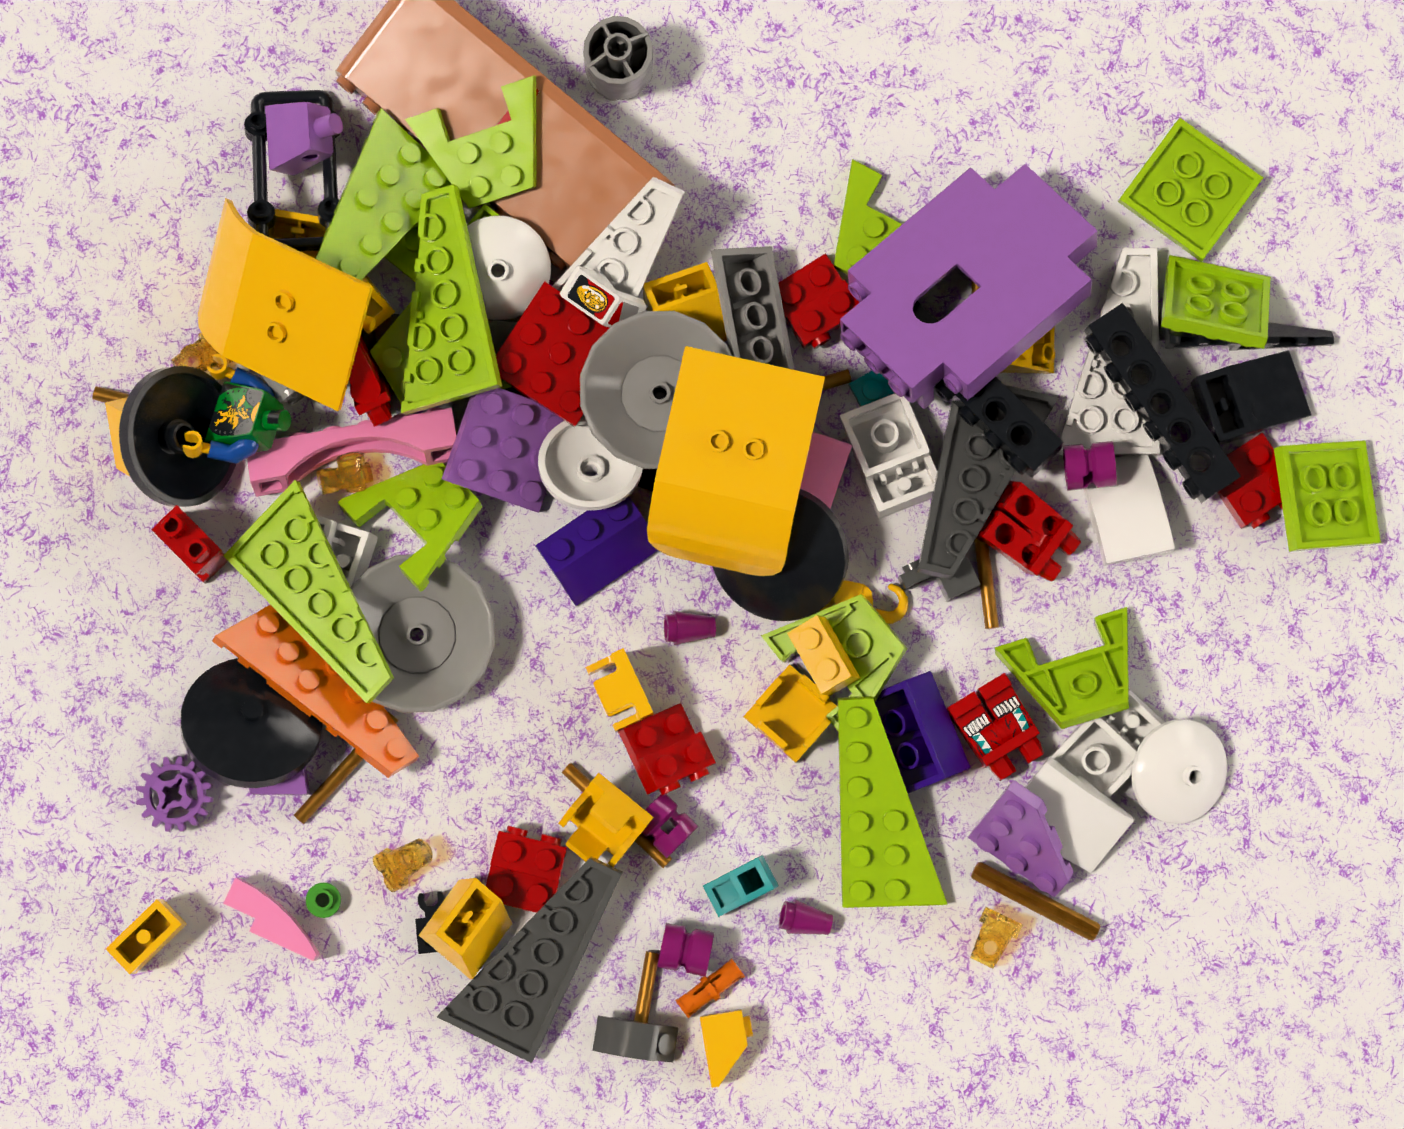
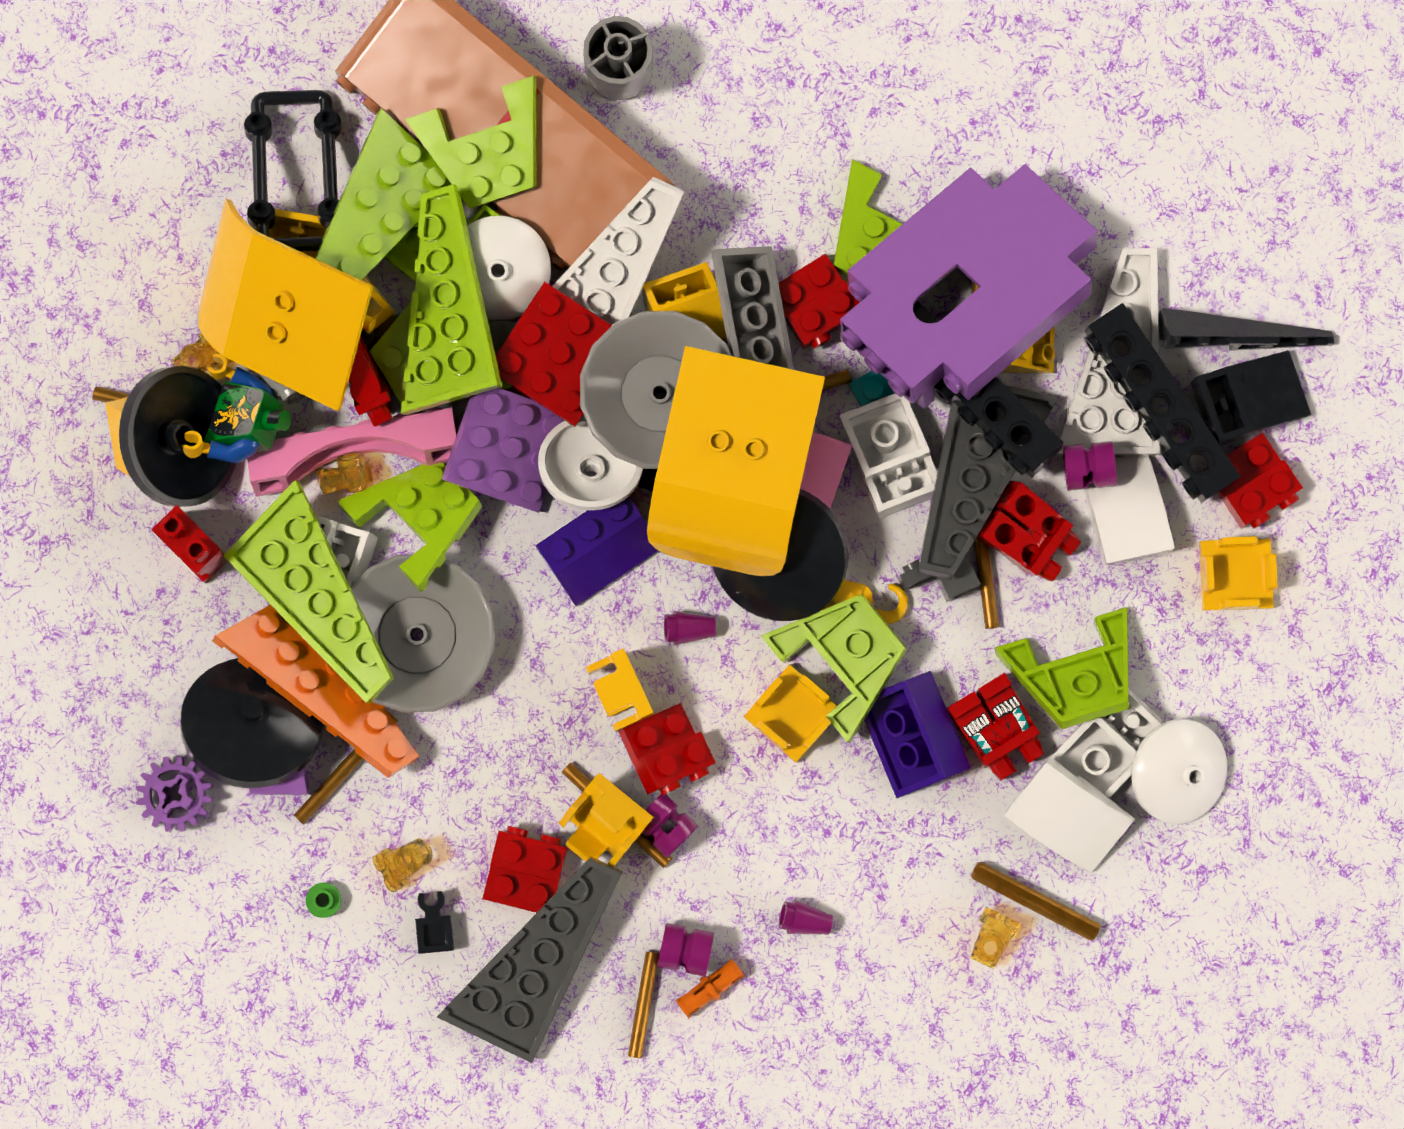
yellow brick [106,899,187,974] -> none
bright pink slope [223,878,320,961] -> none
medium lavender torso [265,102,343,176] -> none
yellow slope [419,878,512,979] -> none
slope [559,265,648,328] -> none
dark grey brick [592,1015,679,1063] -> none
yellow slope [700,1009,753,1088] -> none
teal brick [703,855,779,917] -> none
yellow brick [787,615,860,696] -> none
lime wing [837,697,948,908] -> none
medium lavender plate [968,780,1074,898] -> none
lime plate [1118,117,1263,262] -> none
lime plate [1161,255,1271,349] -> none
lime plate [1274,440,1381,552] -> none
none -> yellow panel [1199,536,1278,611]

